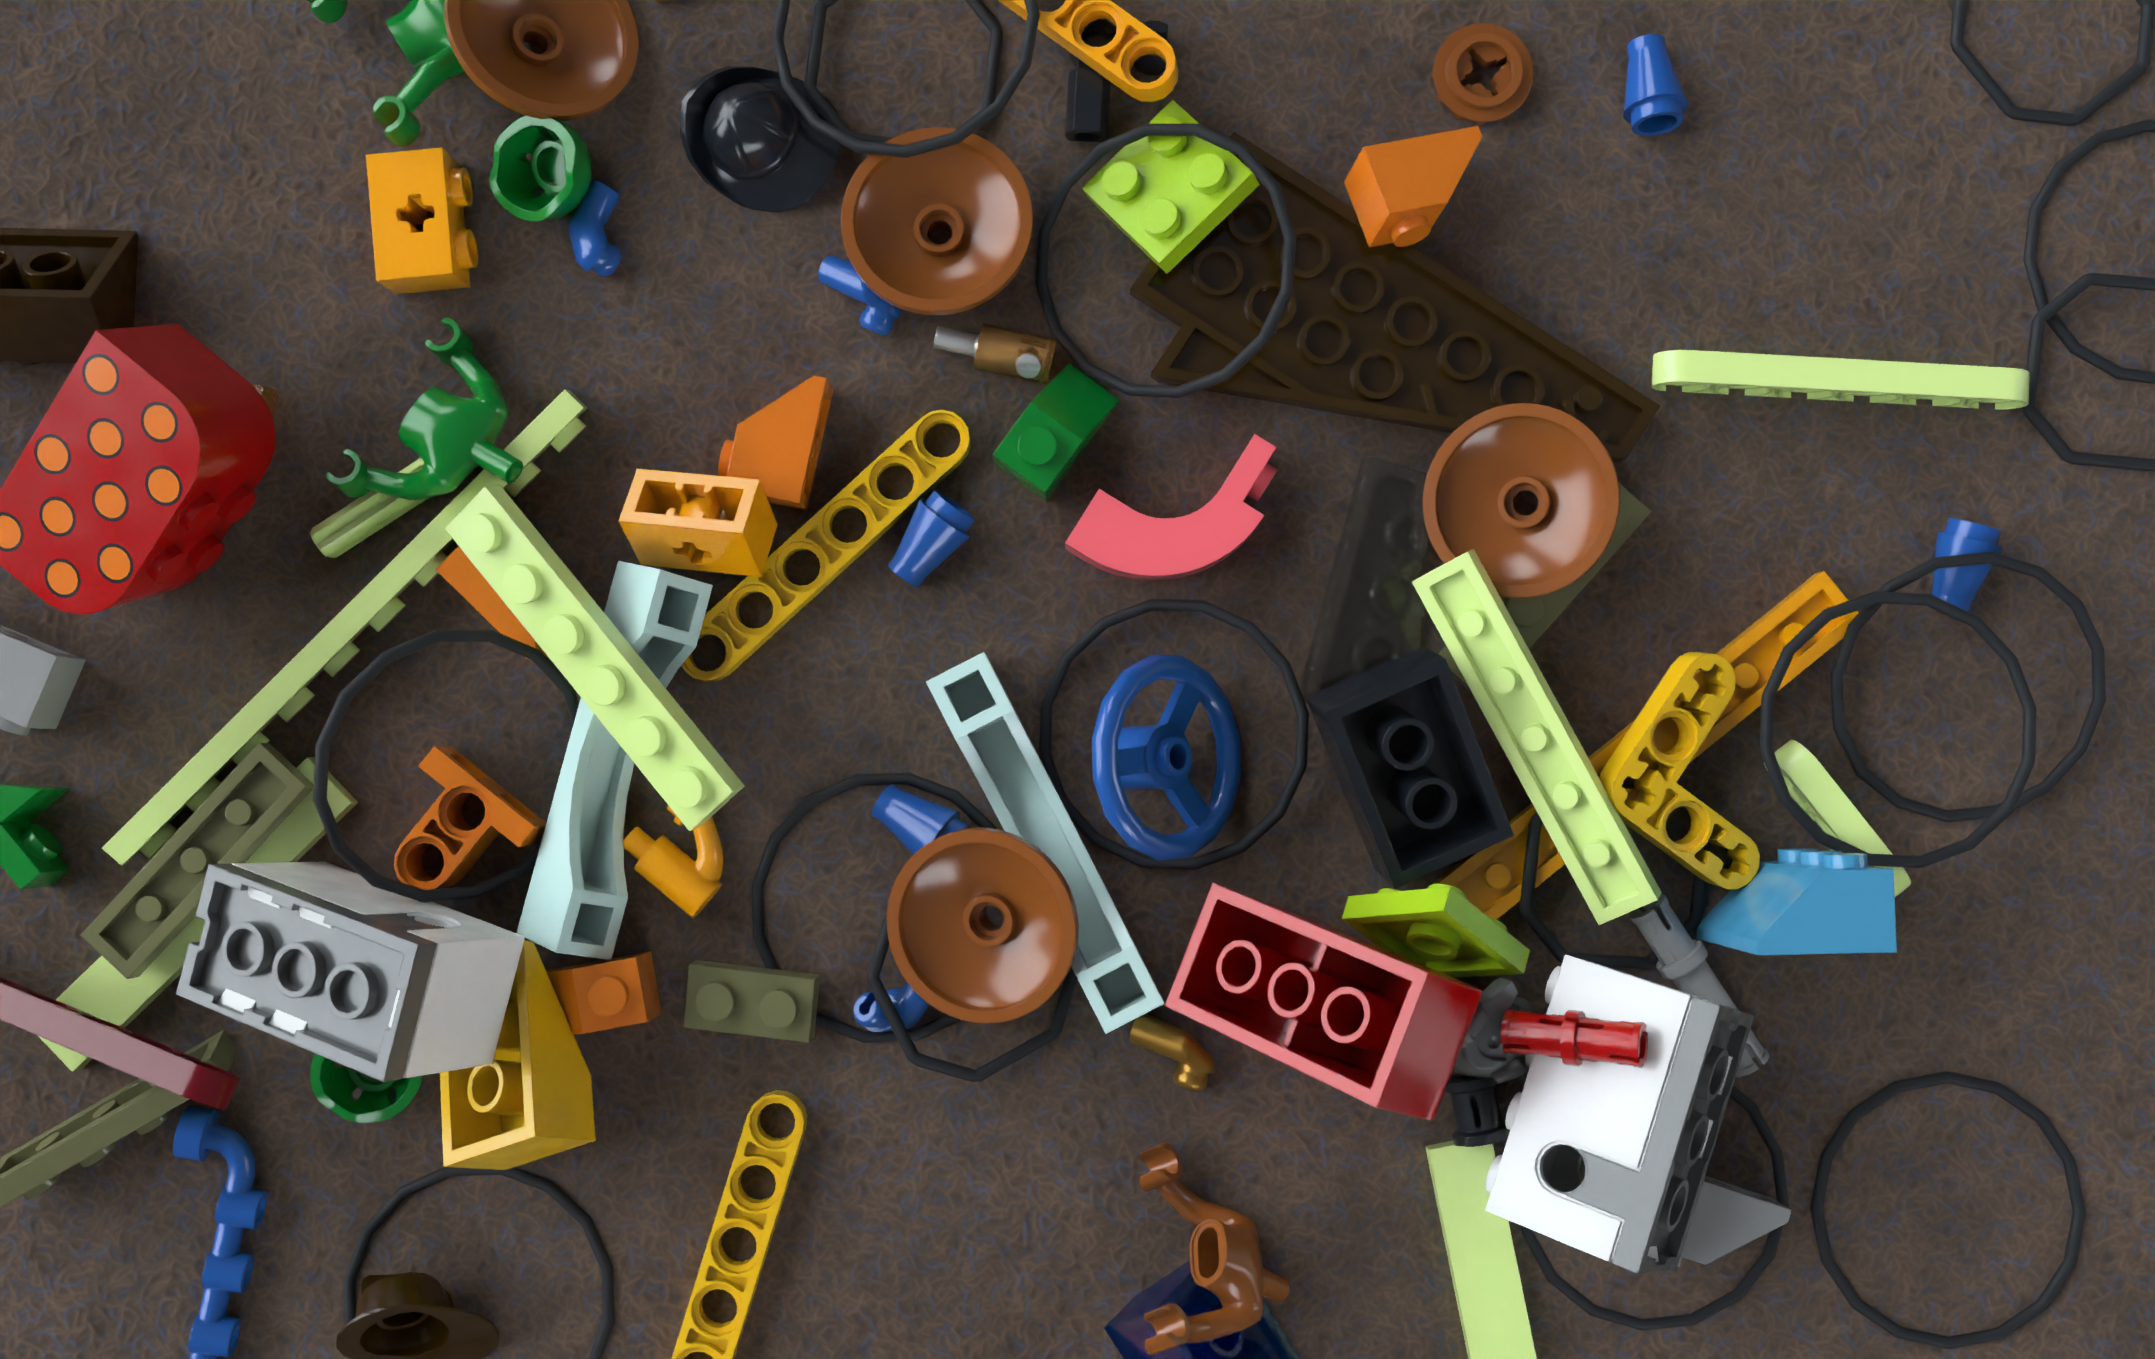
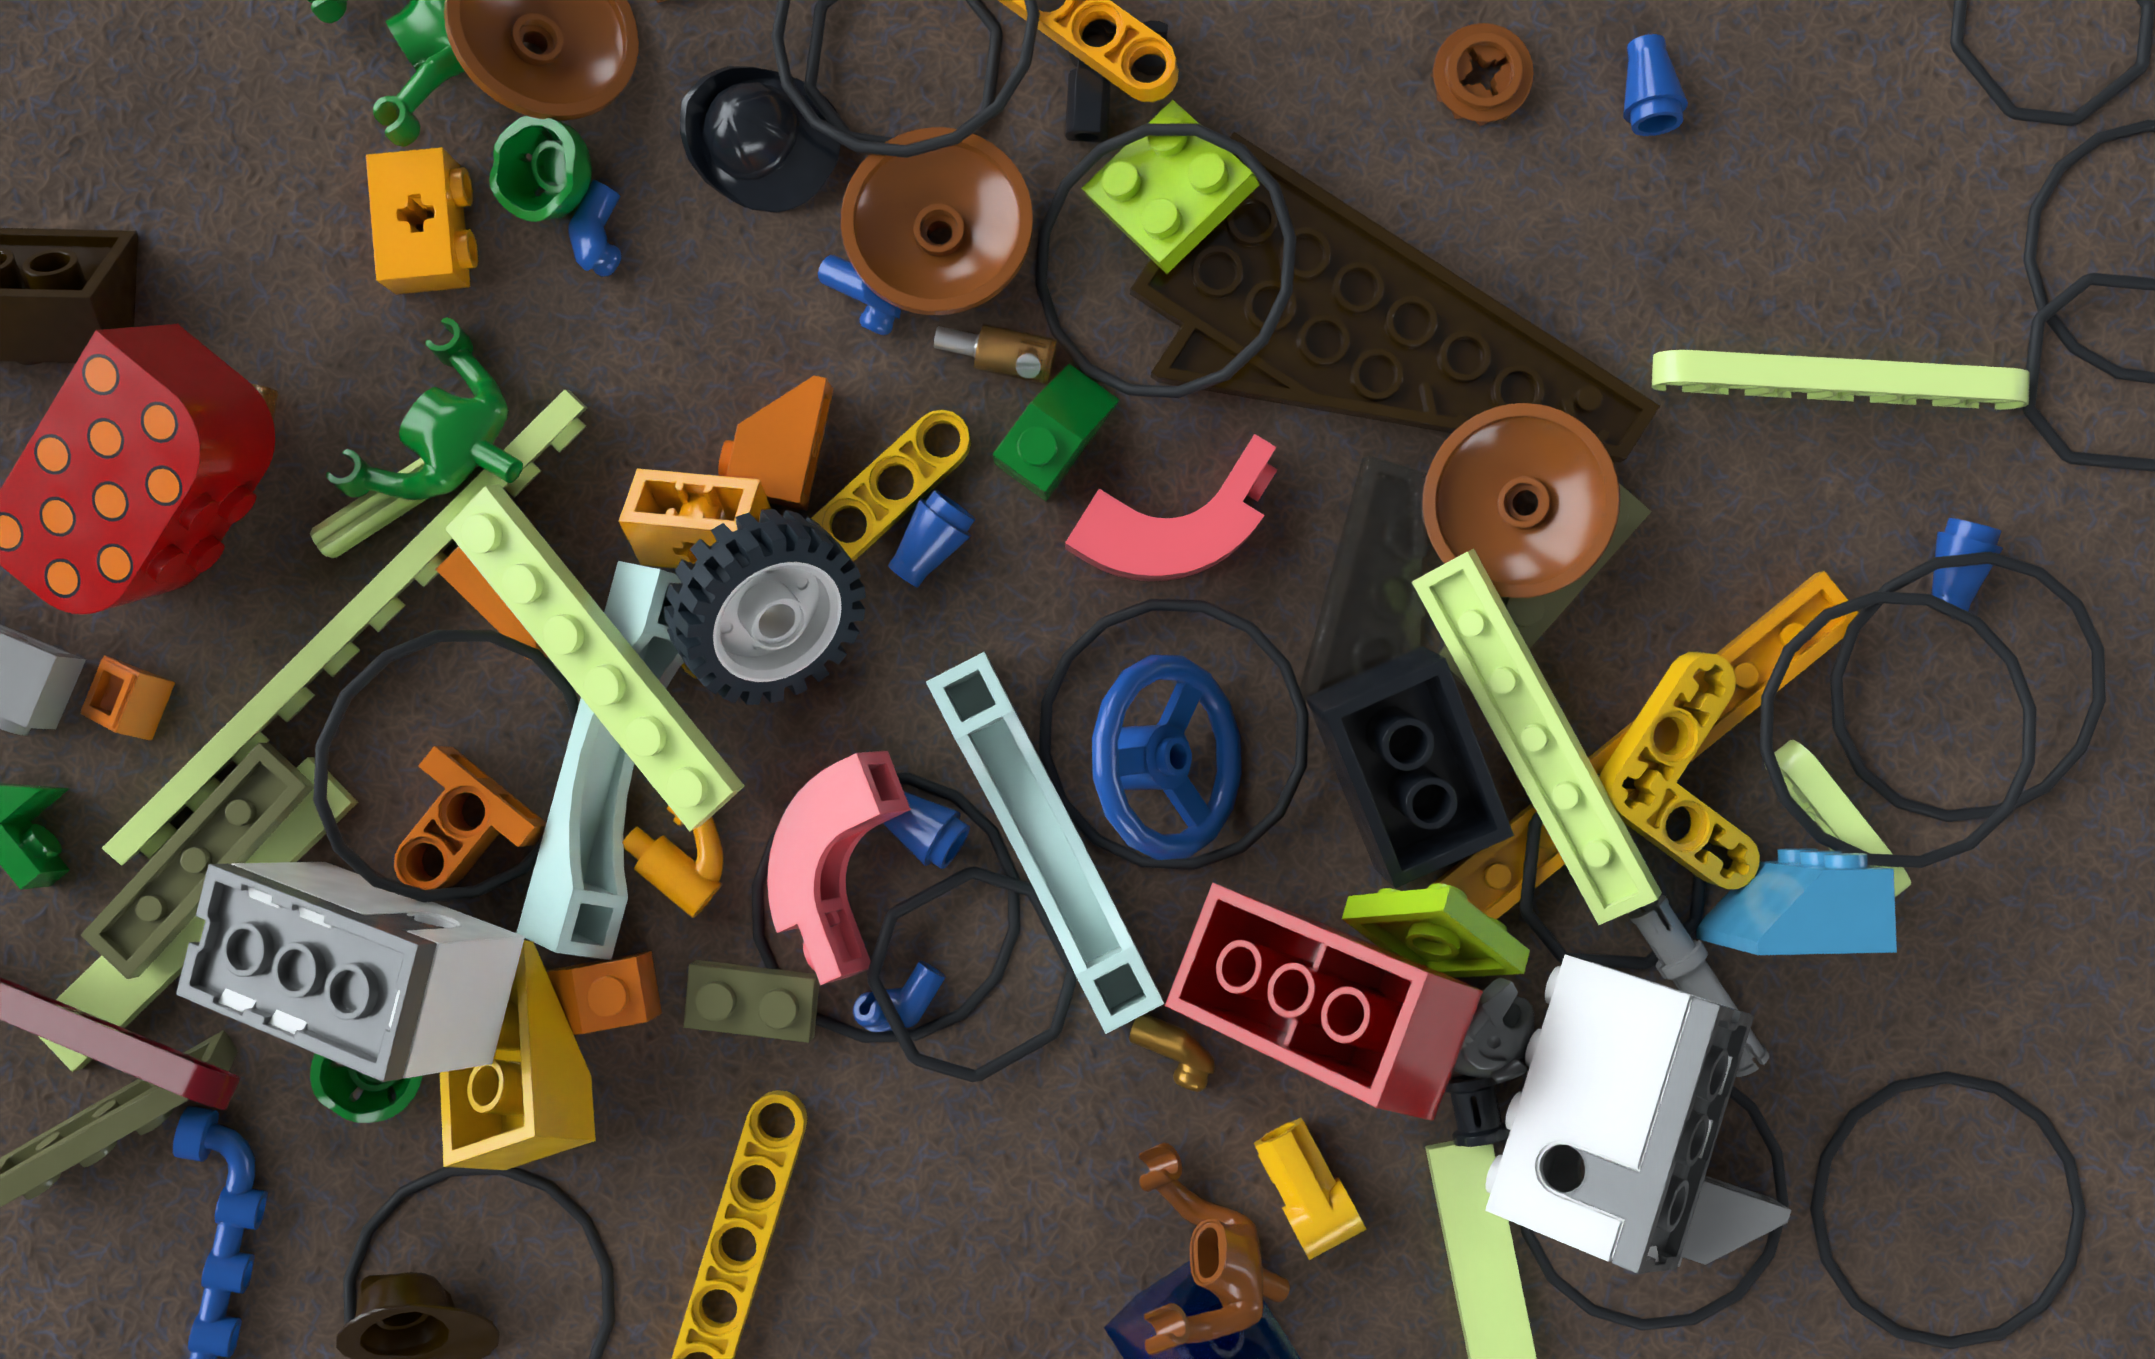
dark orange dish [887,827,1079,1024] -> none
orange slope [1344,126,1483,247] -> none
red pin [1501,1009,1648,1068] -> none
none -> orange slope [81,655,175,740]
none -> wheel [664,509,866,705]
none -> arch [767,751,911,985]
none -> yellow piece [1254,1118,1366,1260]

